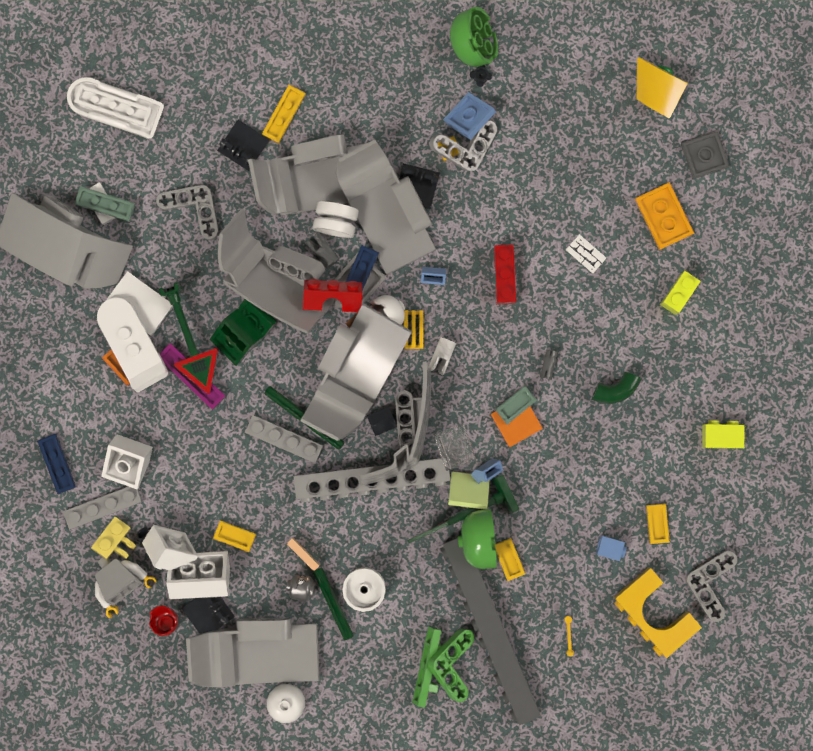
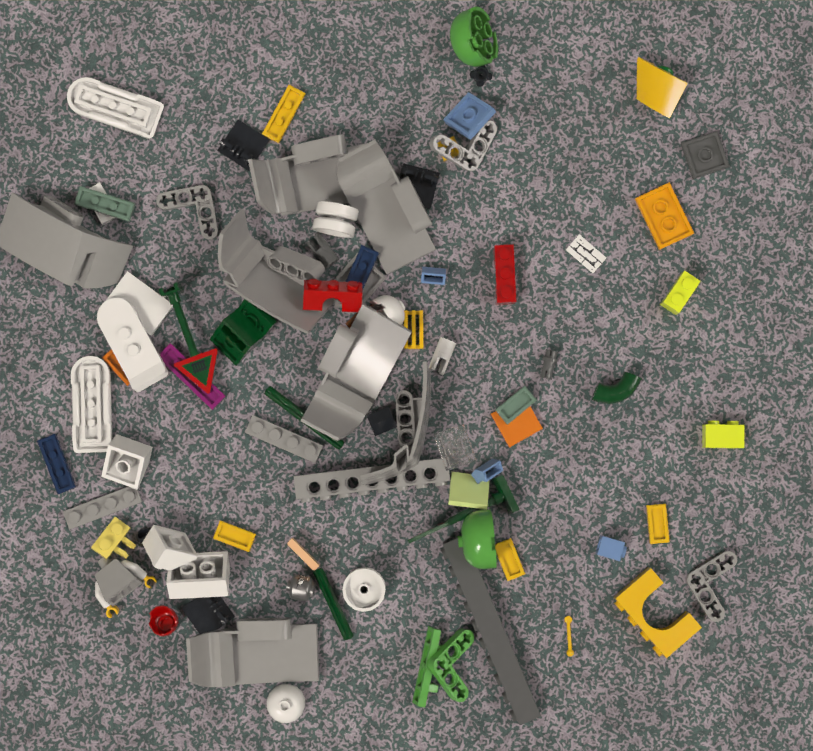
none -> white piece [71,356,113,453]

